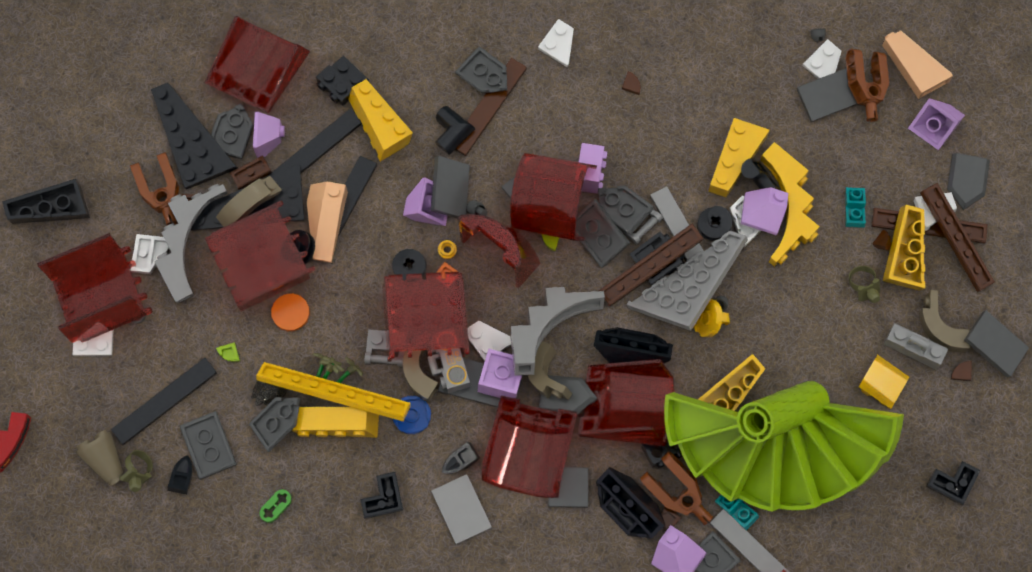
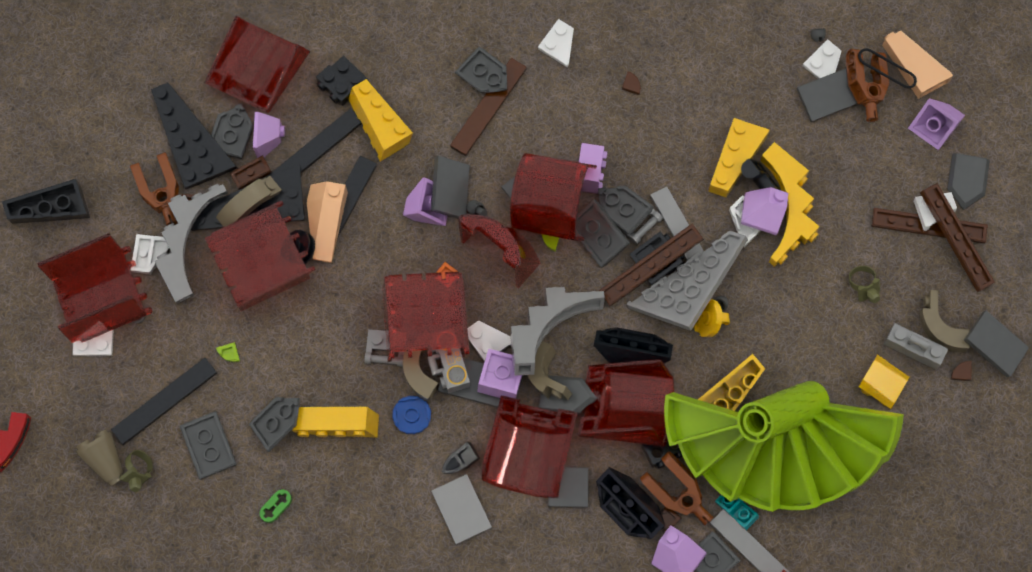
black plate [167,455,192,495] -> none
clear smoke hair [251,381,288,406] -> none
yellow tile [256,362,411,422] -> none
orange tile [271,293,310,332] -> none
olive plant [313,353,363,383] -> none
black brick [360,472,403,519] -> none
black piece [392,249,427,283] -> none
black brick [435,106,475,155] -> none
yellow plate [438,240,457,259] -> none
black piece [697,206,733,241] -> none
teal slope [845,187,866,228] -> none
reddish brown tile [873,230,892,250] -> none
yellow wedge [883,205,925,291] -> none
black brick [926,461,980,506] -> none
none -> black piece [858,48,917,89]

